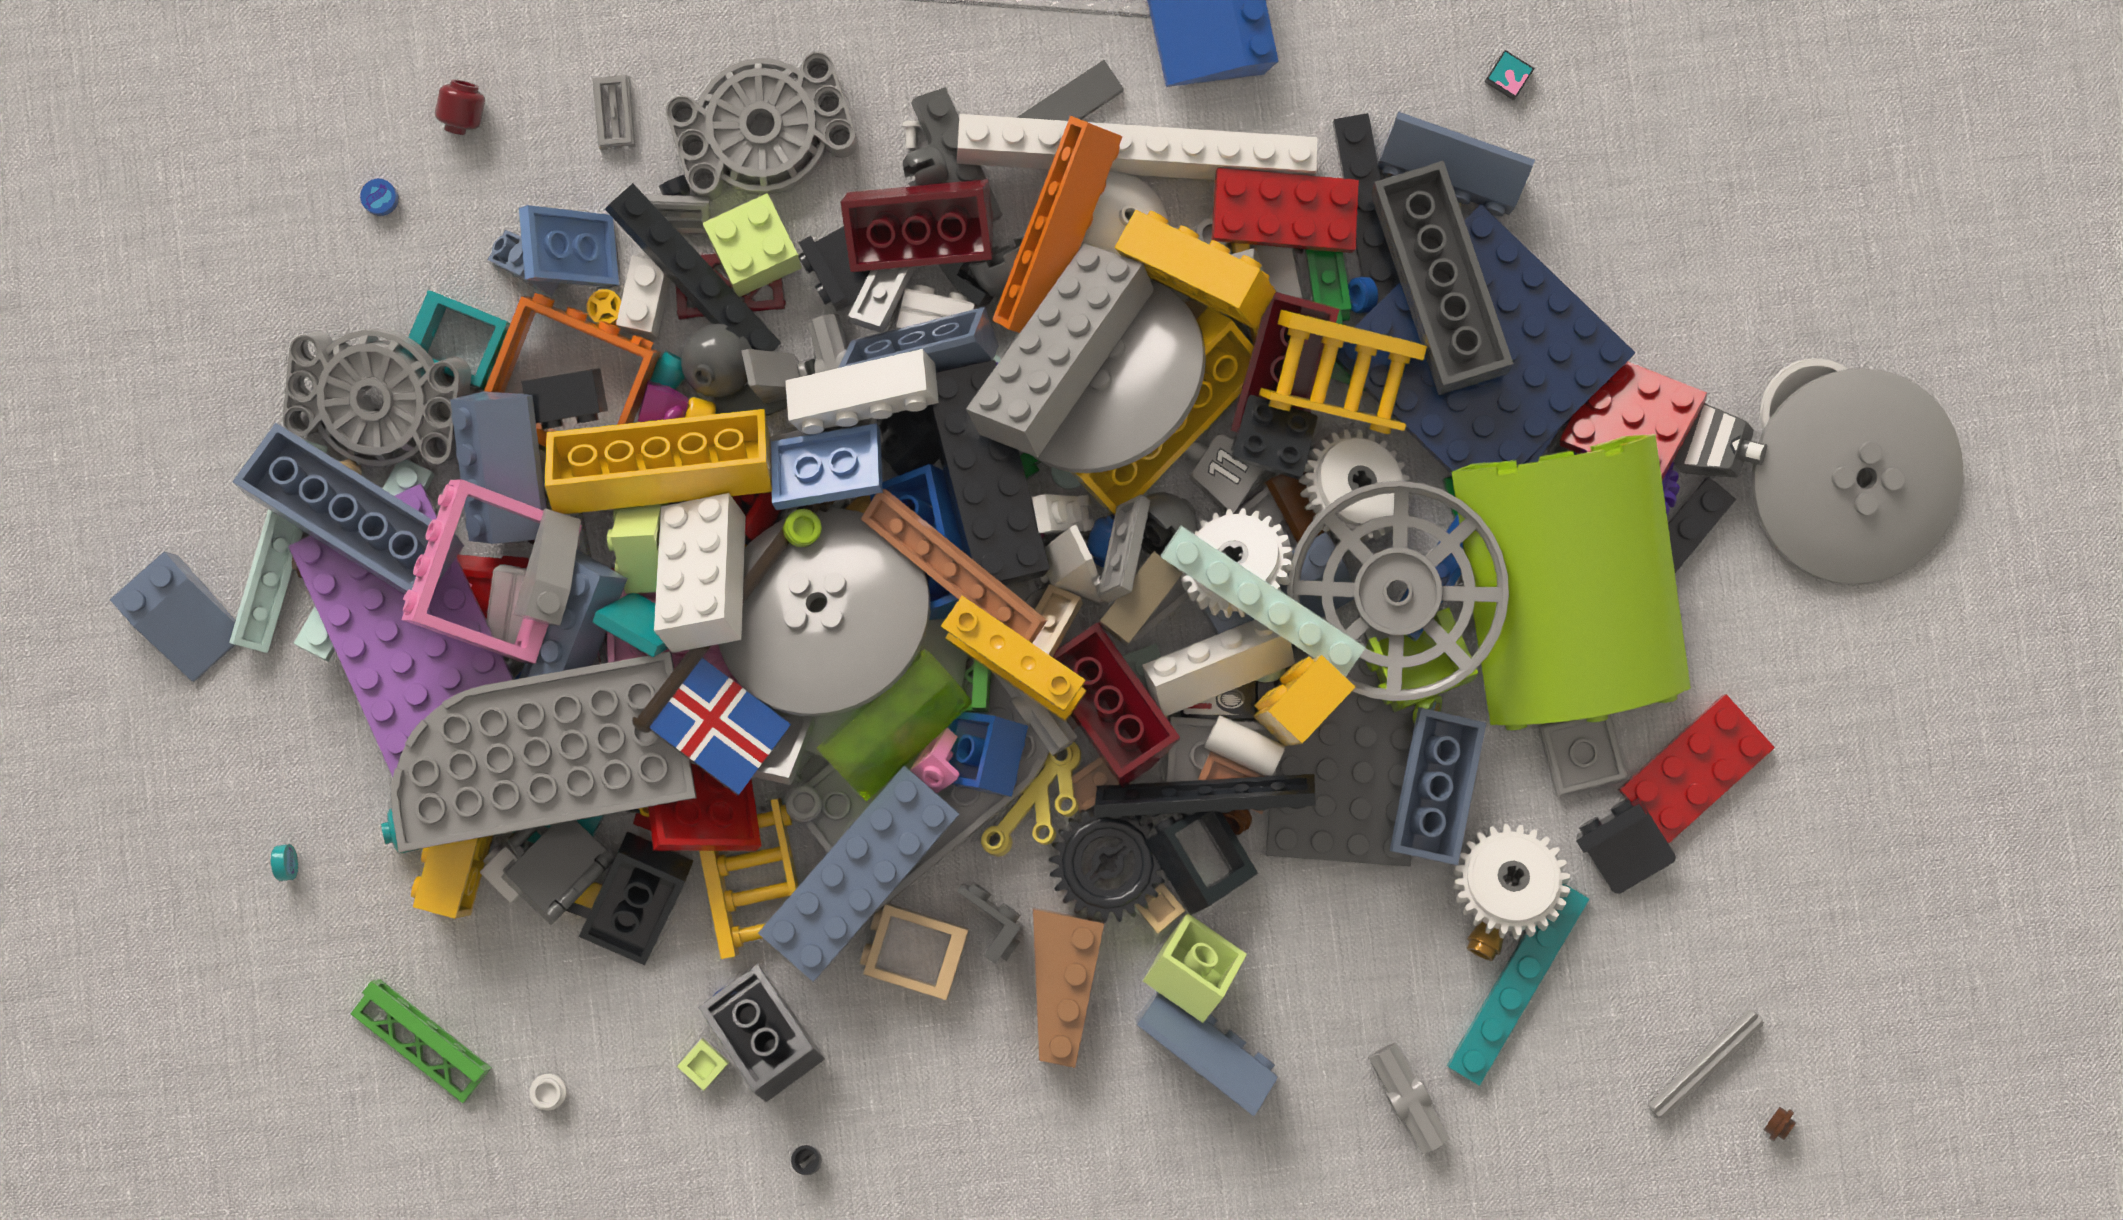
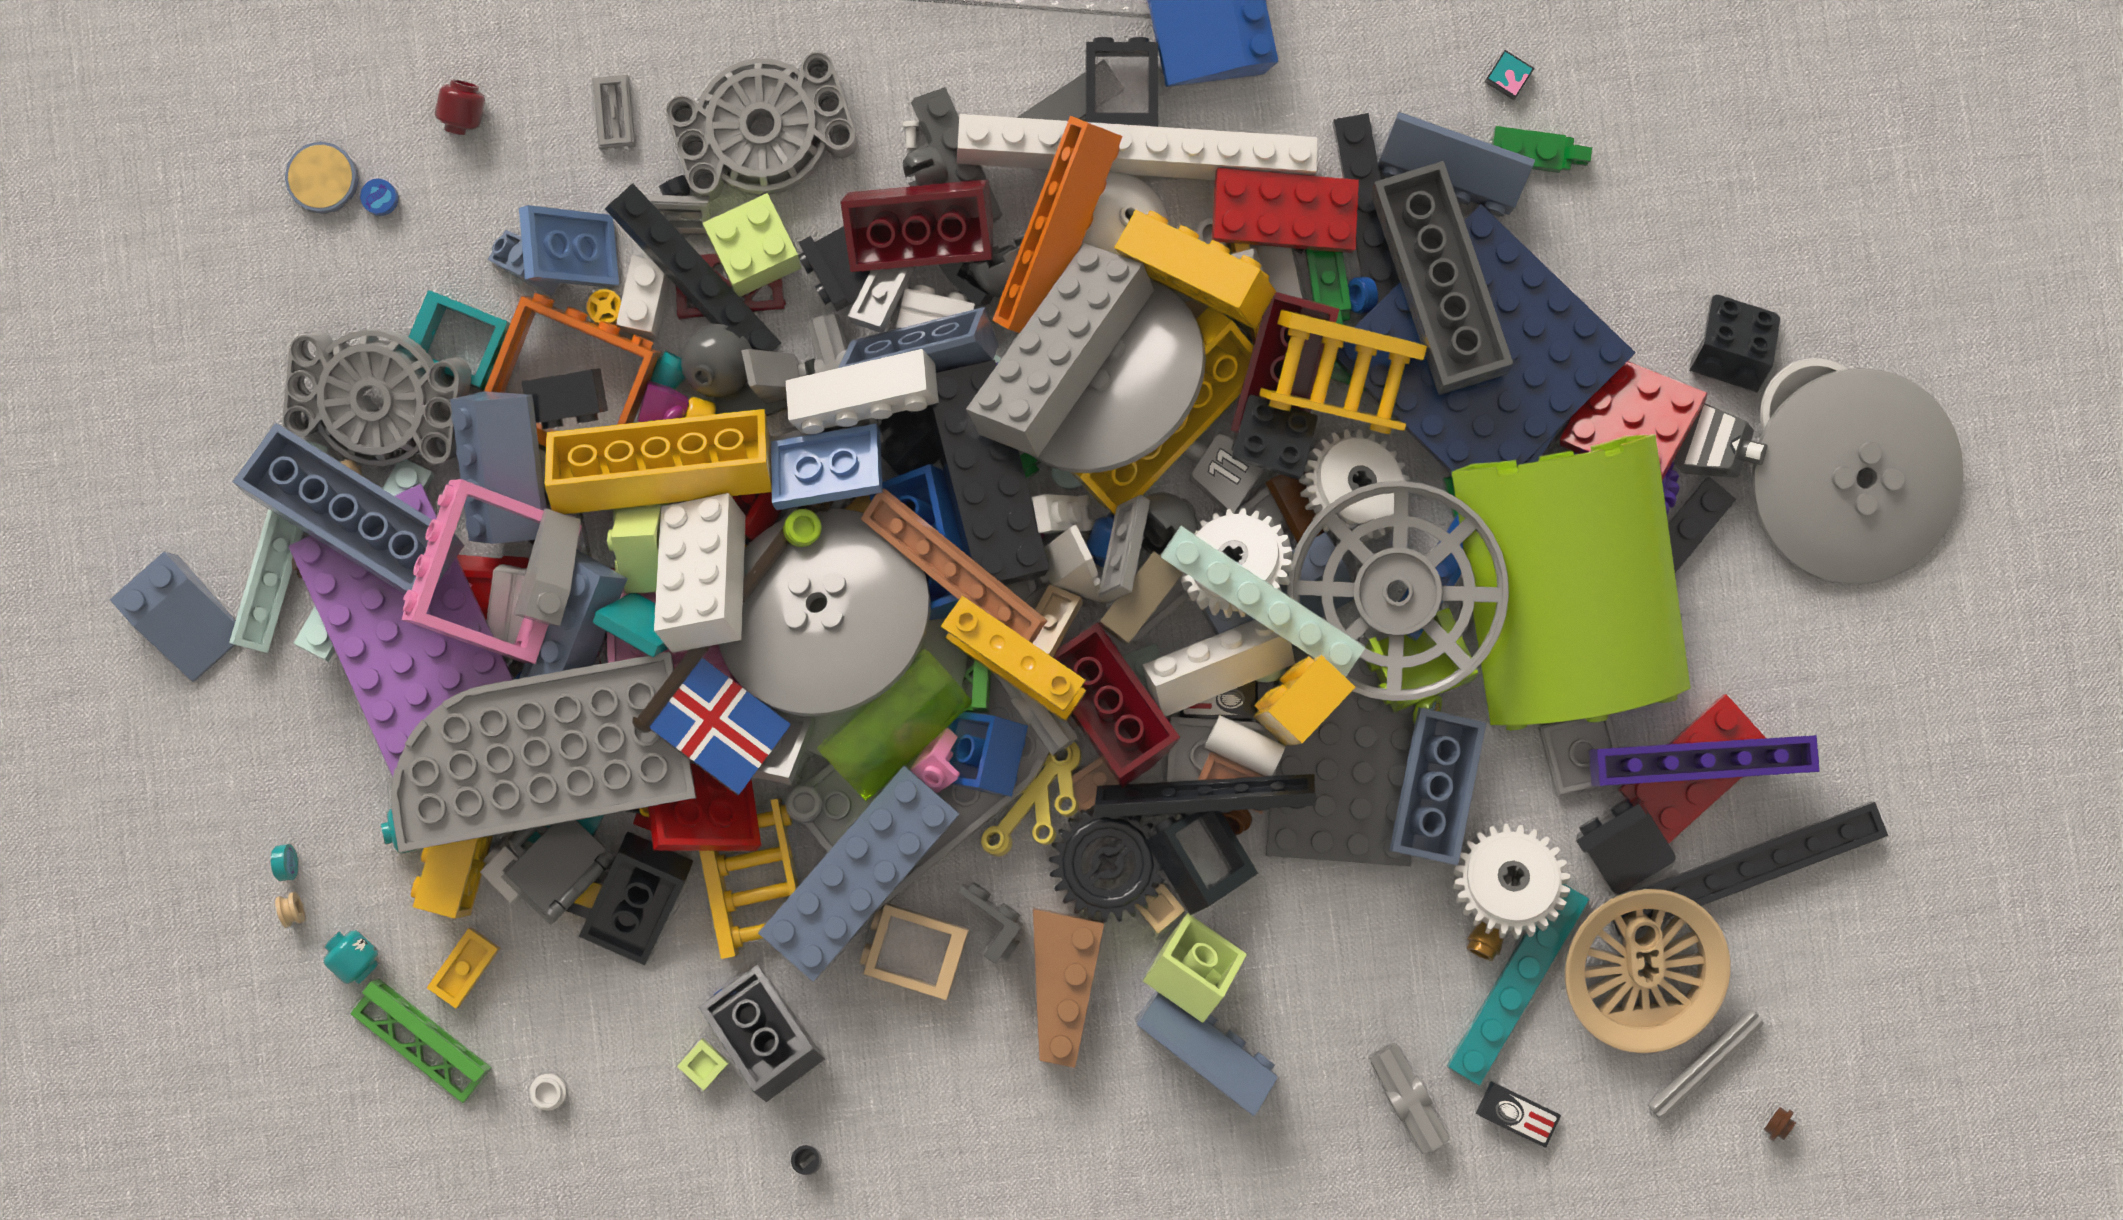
none -> tan bush [275,892,305,928]
none -> pearl gold tile [285,141,359,214]
none -> teal head [323,930,379,984]
none -> yellow plate [427,927,500,1009]
none -> window [1085,37,1158,127]
none -> slope [1476,1081,1561,1148]
none -> green hinge [1492,126,1592,173]
none -> tan piece [1565,889,1730,1053]
none -> dark purple brick [1589,735,1820,786]
none -> black plate [1603,802,1888,937]
none -> black bracket [1689,295,1780,392]

